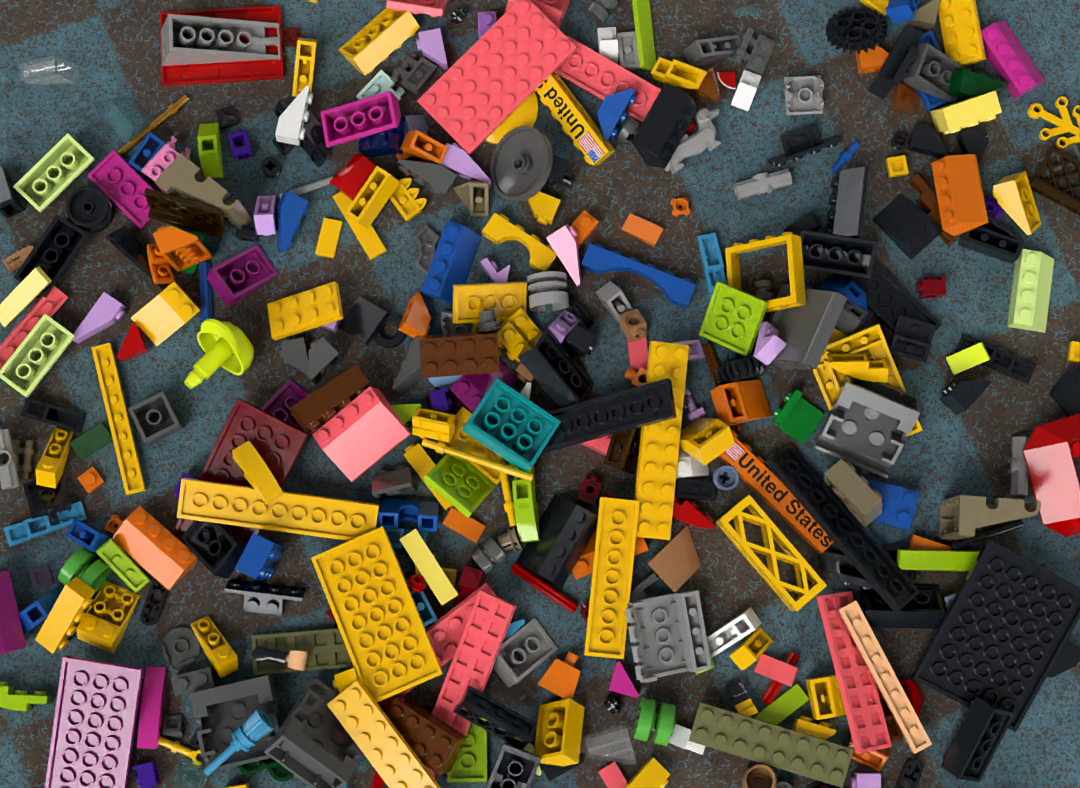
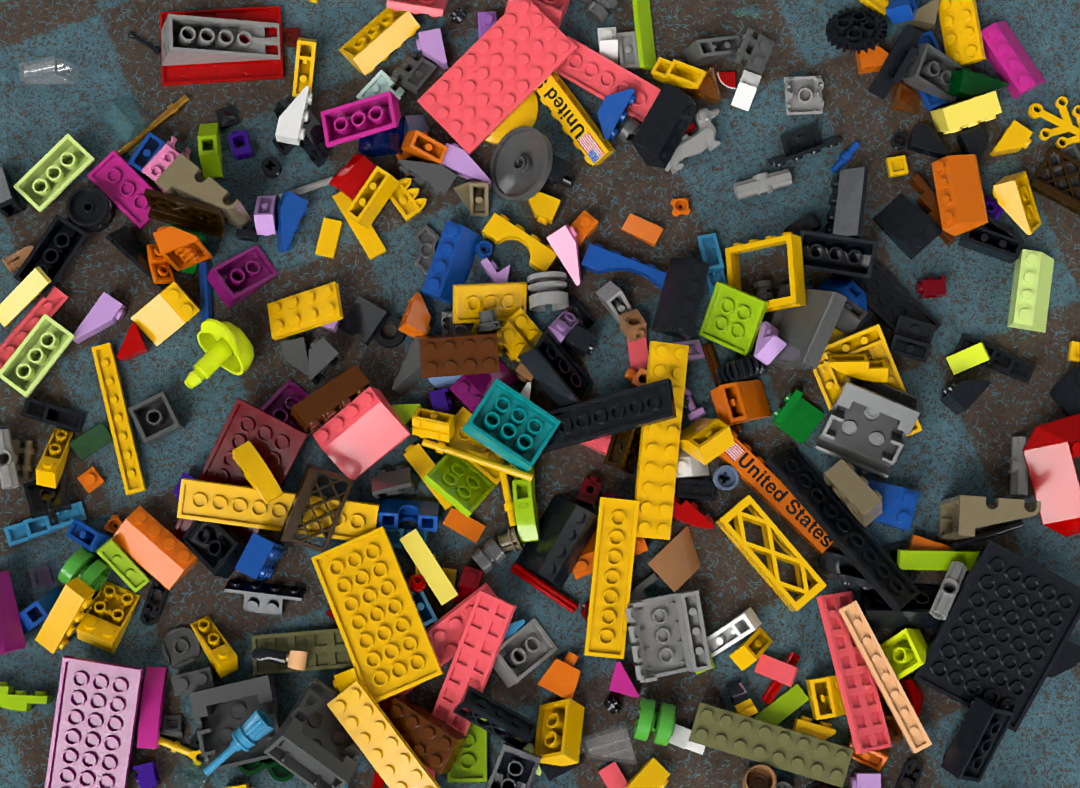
none -> black hinge [128,31,161,55]
none -> dark brown fence [279,463,354,552]
none -> blue plate [475,240,493,259]
none -> black slope [651,257,710,341]
none -> neon yellow slope [880,628,928,680]
none -> light grey piece [929,561,968,620]
none -> yellow slope [989,120,1033,157]

